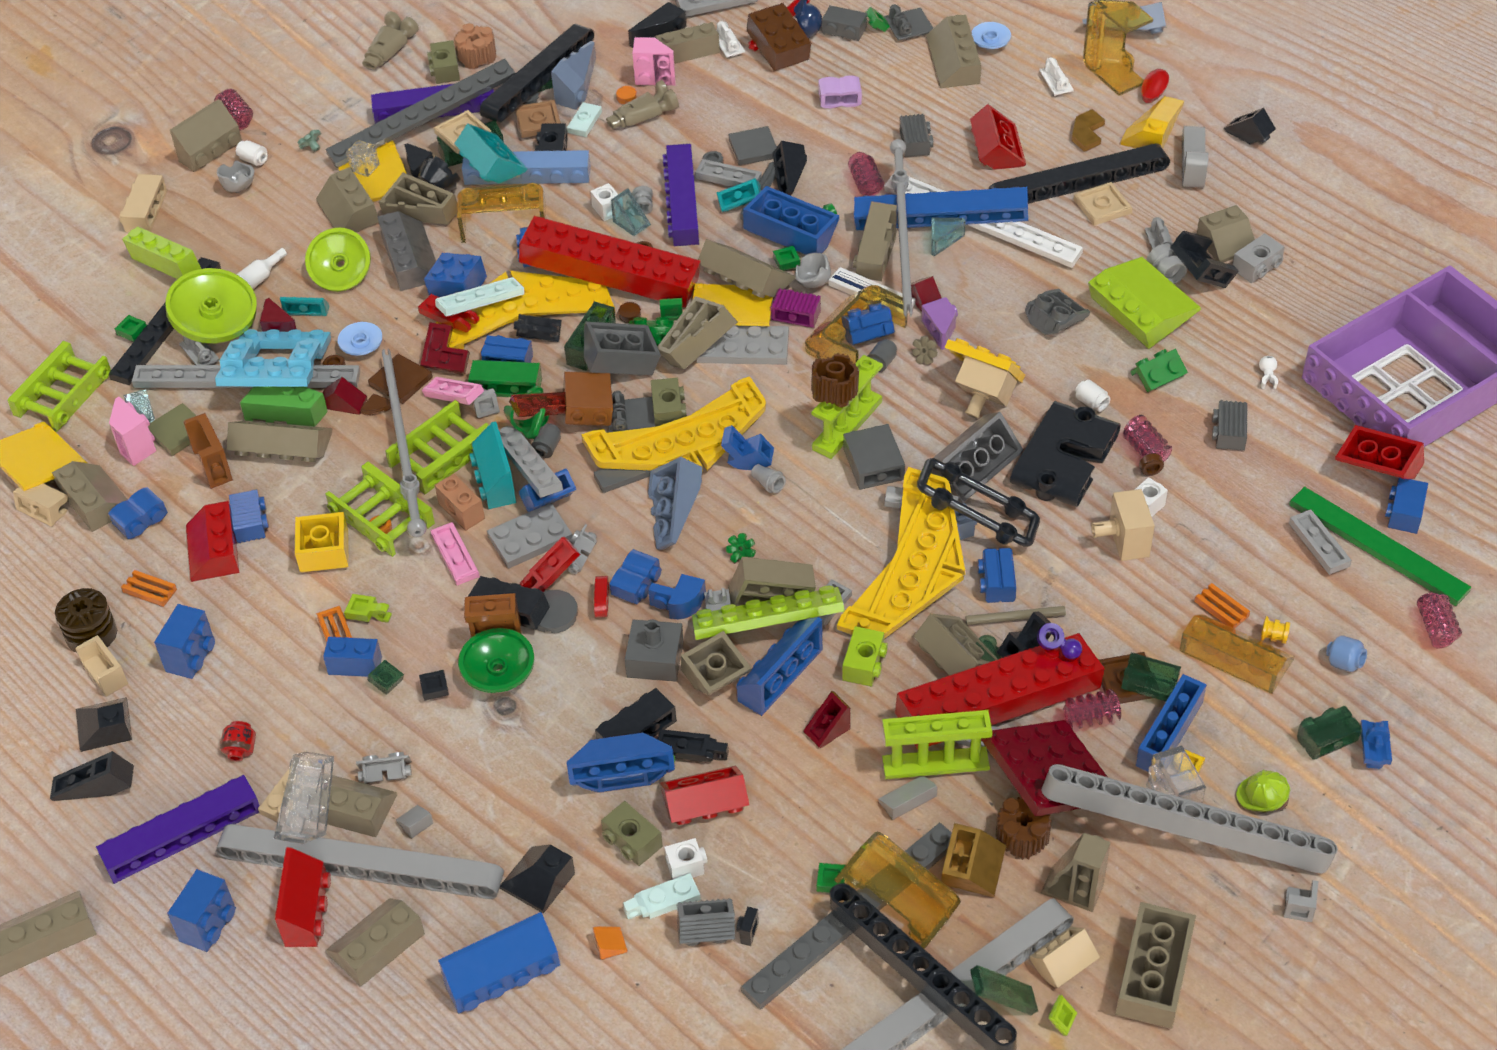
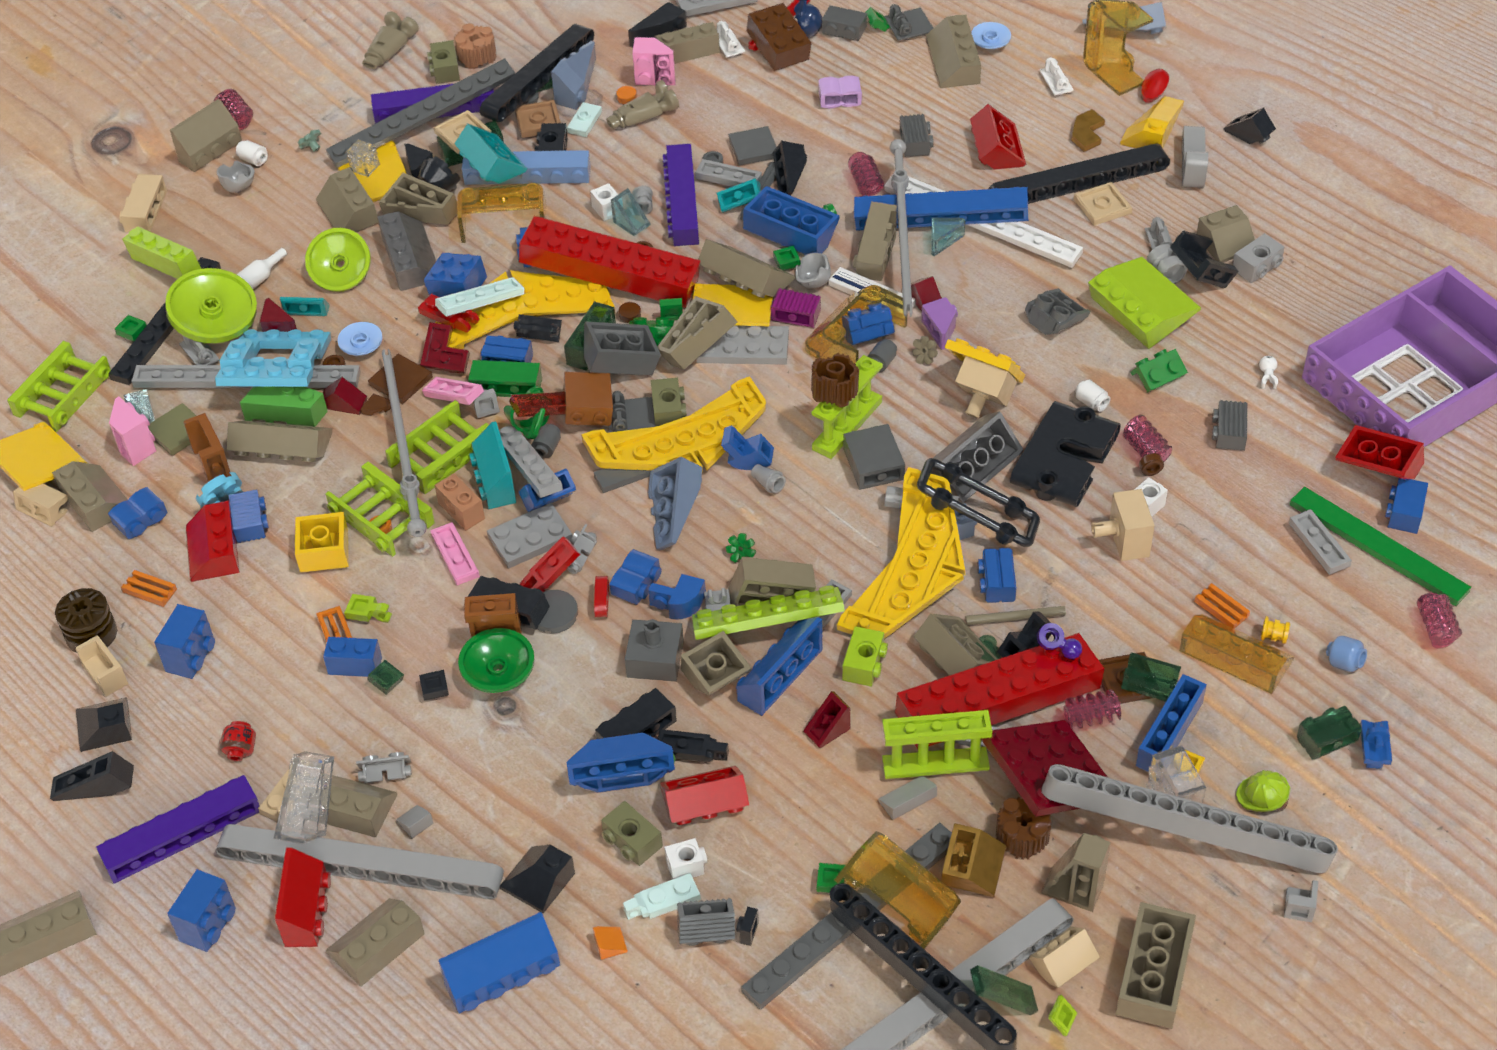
none -> medium azure plate [196,472,243,508]

